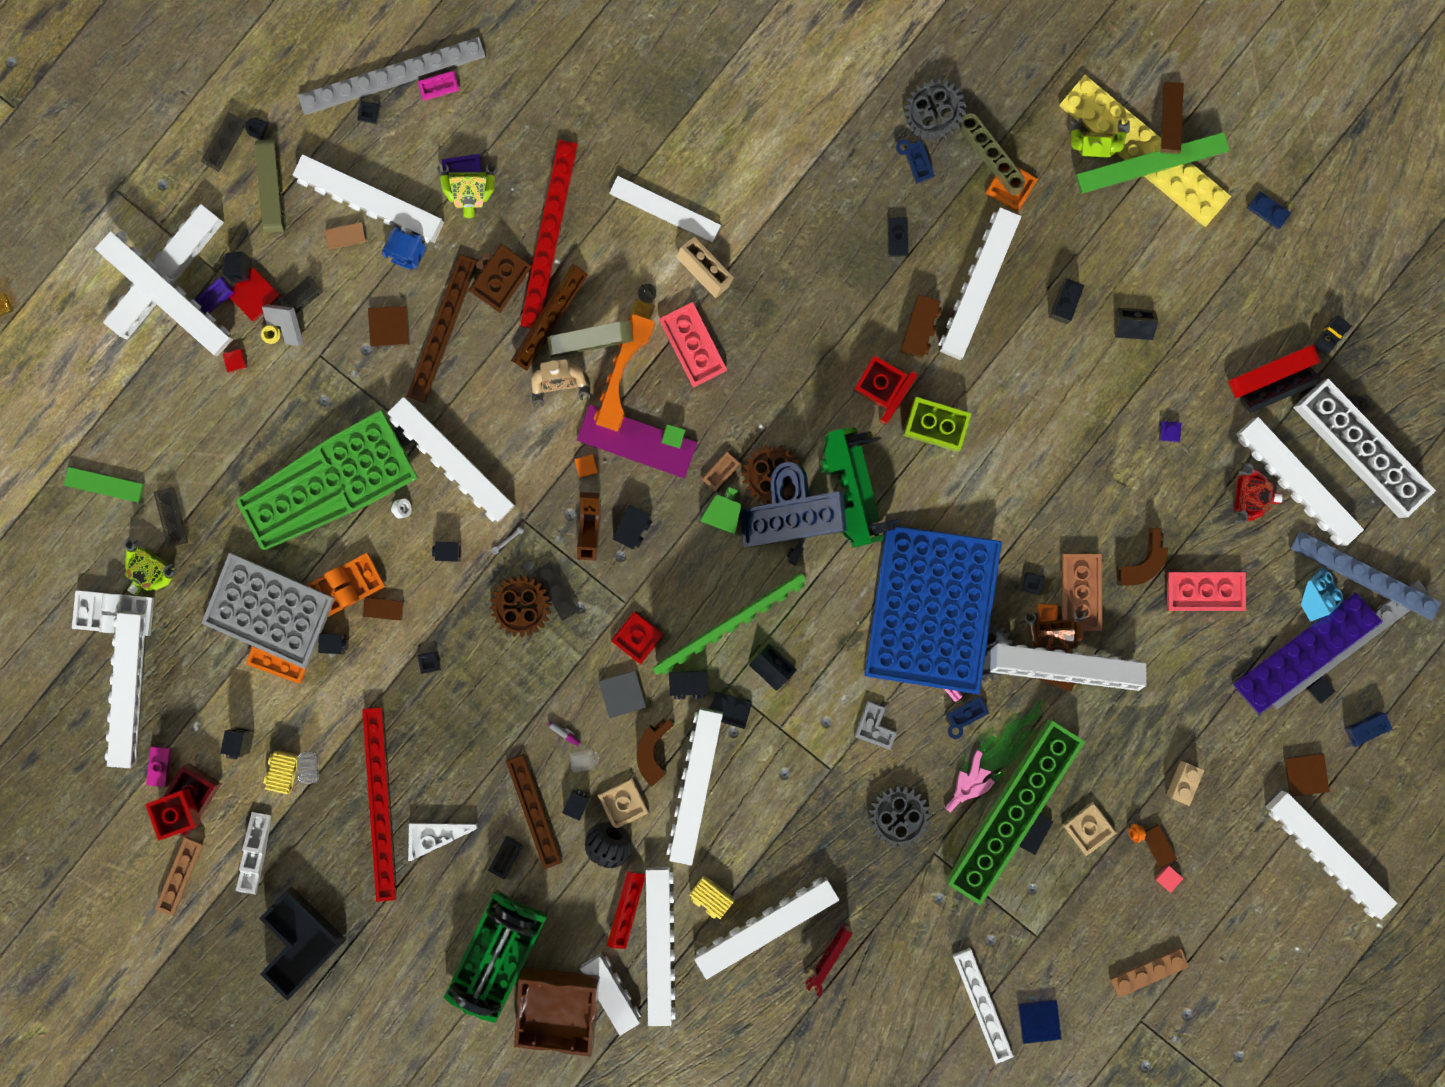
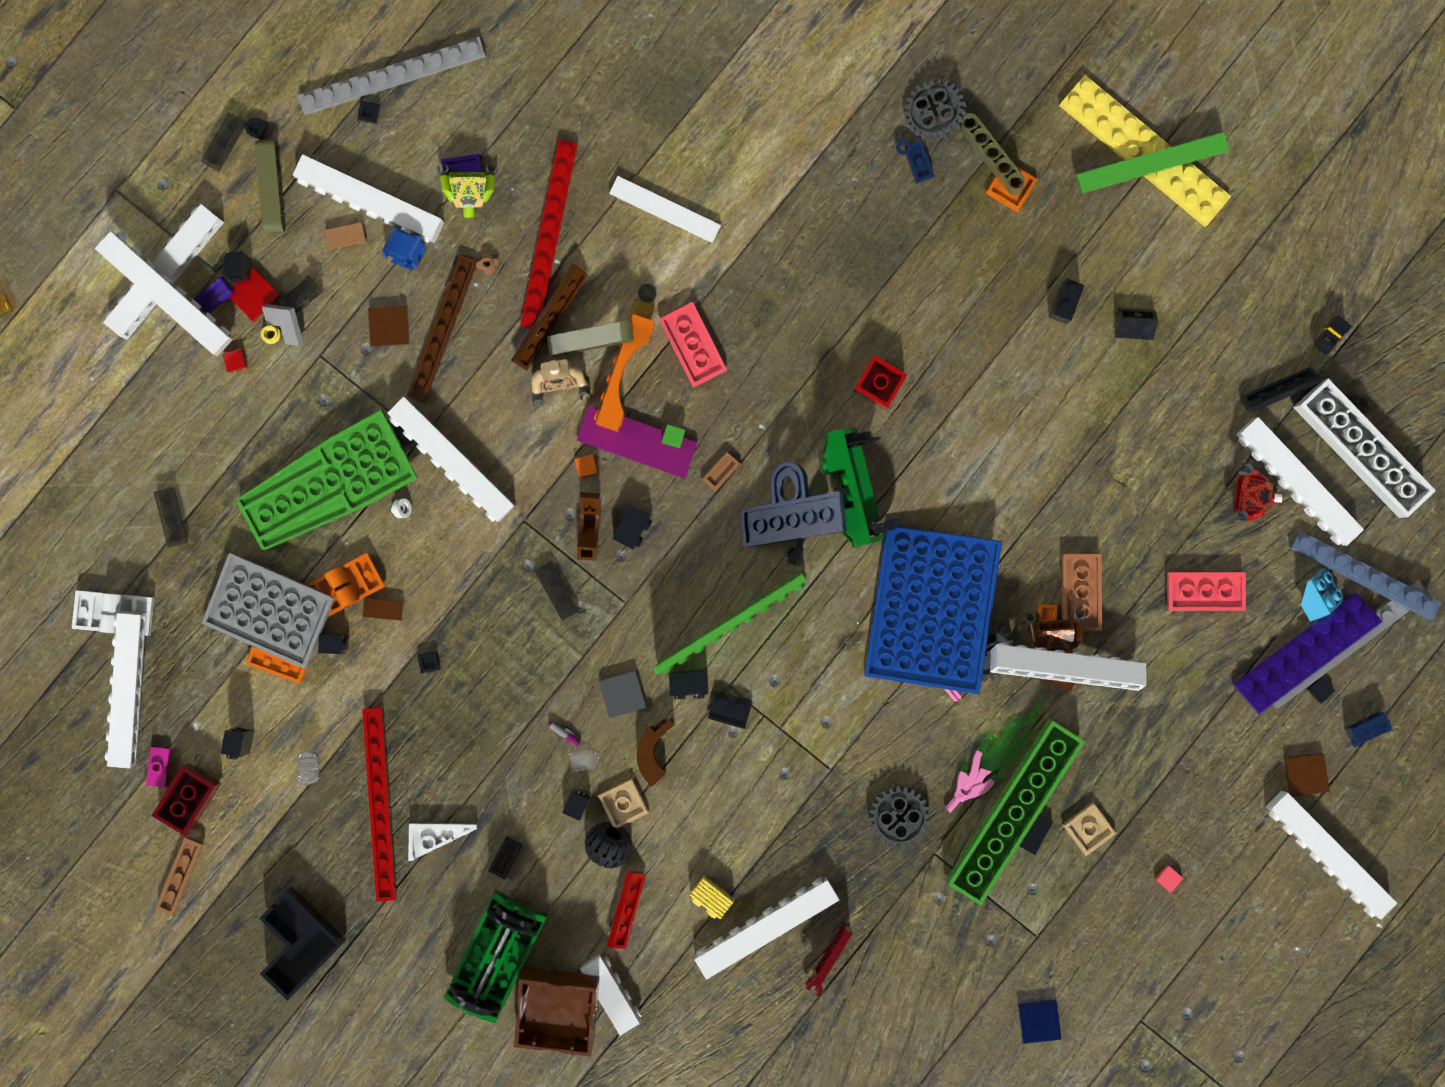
bright green tile [64,467,145,503] -> none
torso [124,537,179,596] -> none
red brick [145,788,202,841] -> none
white slope [236,812,271,895] -> none
light yellow brick [264,750,300,794] -> none
dark pink plate [417,71,460,101] -> none
black brick [432,542,462,562] -> none
reddish brown tile [468,243,532,313] -> none
reddish brown gear [489,575,552,637] -> none
light grey hinge [492,526,524,554] -> none
reddish brown tile [506,754,562,869] -> none
red tile [611,611,665,665] -> none
white brick [646,867,676,1026] -> none
white brick [667,707,723,865] -> none
tan brick [676,237,734,298] -> none
bright green torso [701,487,741,535] -> none
reddish brown gear [742,444,801,505] -> none
black panel [749,644,797,691] -> none
light grey tile [854,700,897,750] -> none
red tile [880,371,917,424] -> none
black plate [888,217,908,257] -> none
reddish brown brick [900,295,942,359] -> none
lime brick [903,397,972,452] -> none
white brick [938,208,1021,360] -> none
dark blue hinge [946,696,989,739] -> none
white tile [952,948,1014,1064] -> none
black tile [1021,572,1045,595] -> none
lime torso [1069,117,1130,157] -> none
medium nougat plate [1109,948,1189,997] -> none
reddish brown arch [1117,528,1168,586] -> none
orange plate [1129,824,1146,843] -> none
reddish brown tile [1144,824,1177,868] -> none
dark purple plate [1159,421,1182,442] -> none
reddish brown tile [1160,82,1184,154] -> none
tan brick [1166,760,1205,806] -> none
red beam [1227,344,1322,399] -> none
dark blue plate [1247,191,1291,230] -> none

